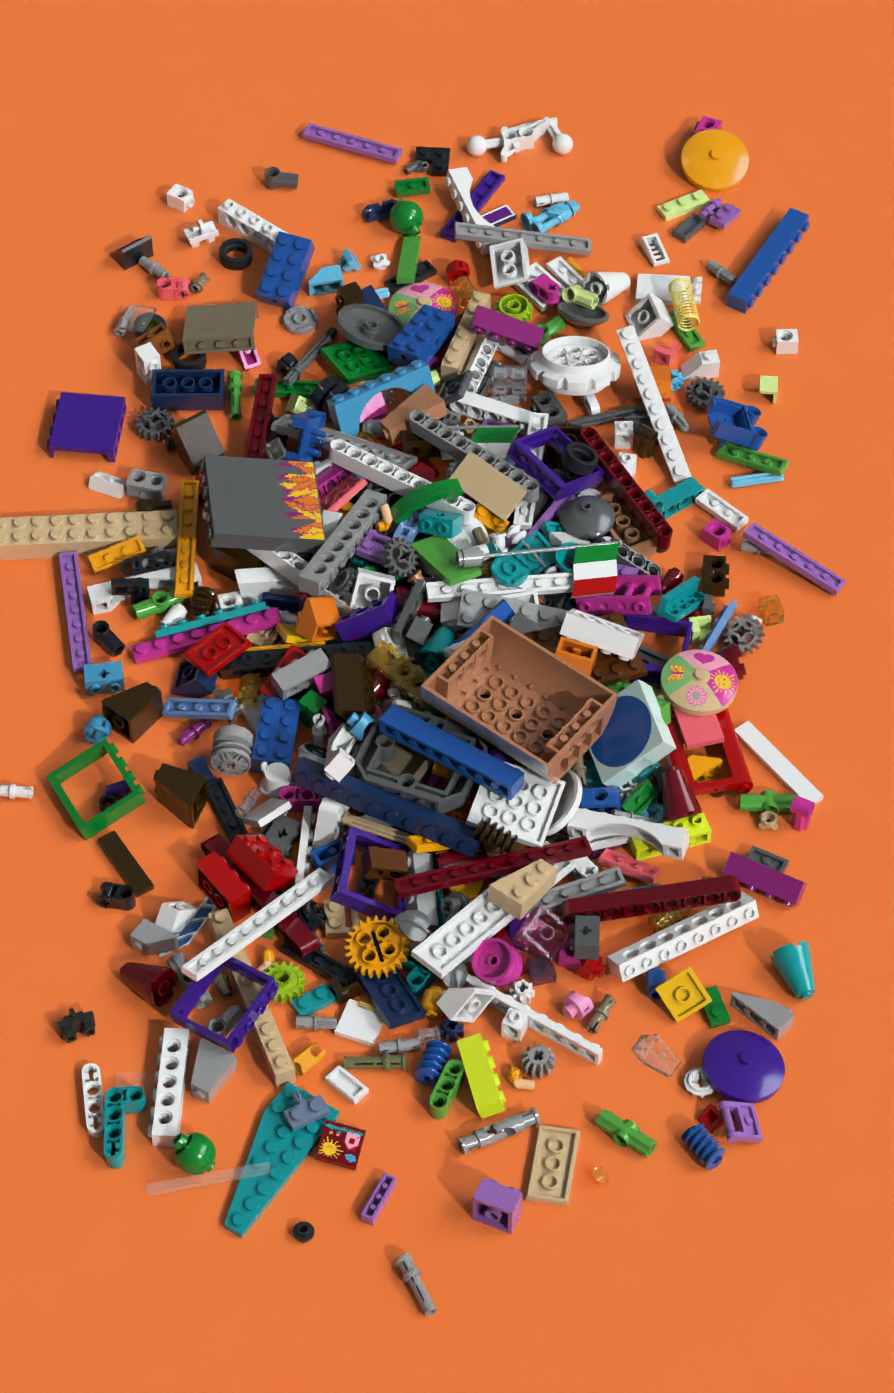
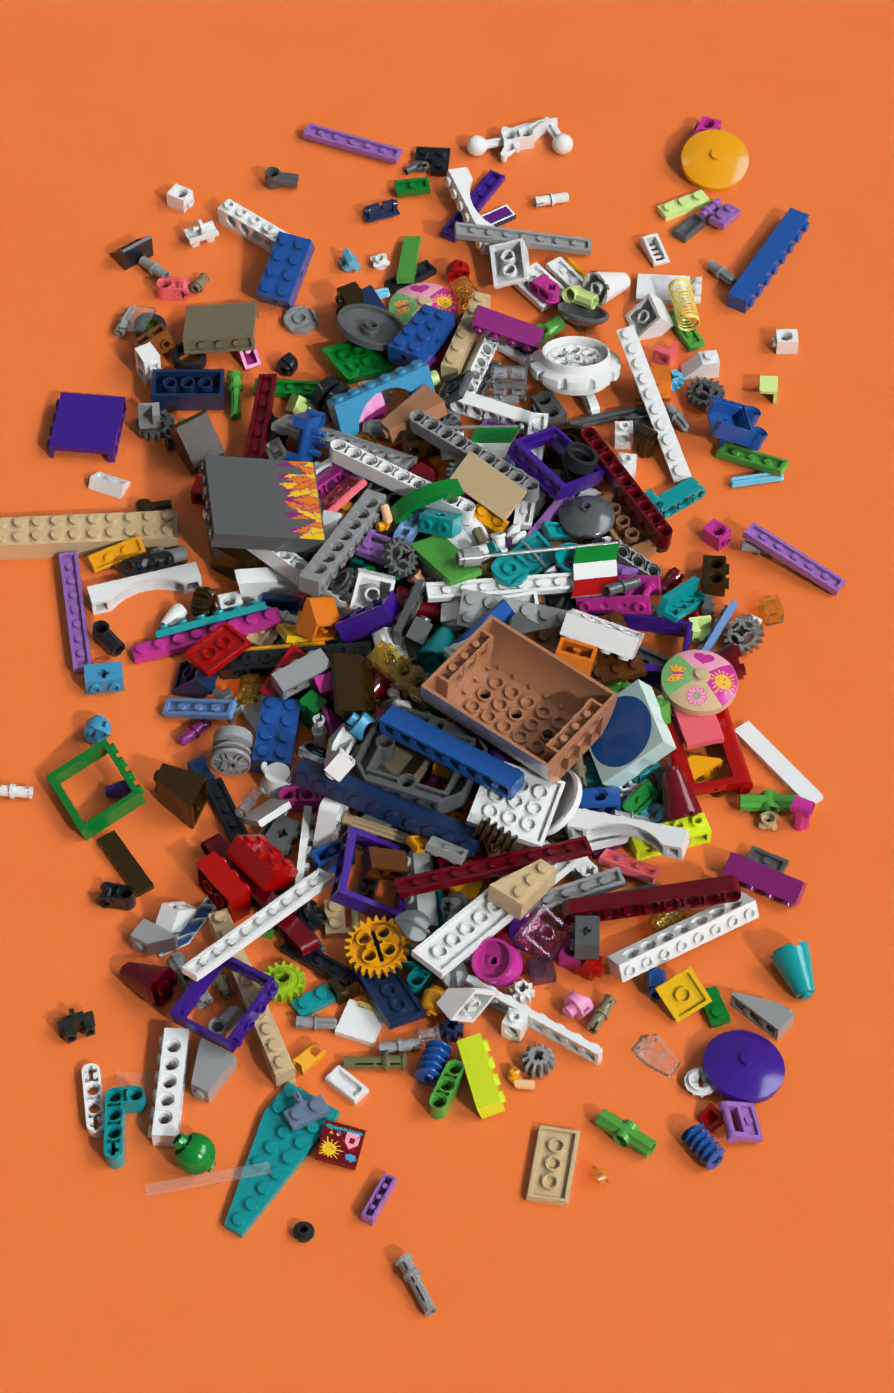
black bush [99,794,117,812] -> none
dark brown slope [101,682,163,744] -> none
black plate [111,577,150,605] -> none
light grey brick [126,468,168,502] -> none
bright green piece [131,590,190,620] -> none
light orange tile [174,480,200,598] -> none
black tyre [219,238,253,270] -> none
arm [257,948,275,972] -> none
dark grey axle [282,327,337,387] -> none
medium azure slope [308,265,344,296] -> none
green brick [389,199,423,236] -> none
light grey piece [457,1107,541,1155] -> none
tan plate [461,418,480,436] -> none
medium lavender brick [472,1178,522,1234] -> none
lime gear [495,294,533,323] -> none
medium azure piece [520,200,580,233] -> none
white slope [549,532,590,546] -> none
white plate [695,488,749,532] -> none
none -> light grey panel [137,402,161,429]
none -> light grey plate [424,835,469,865]
none -> dark grey pin [603,576,641,597]

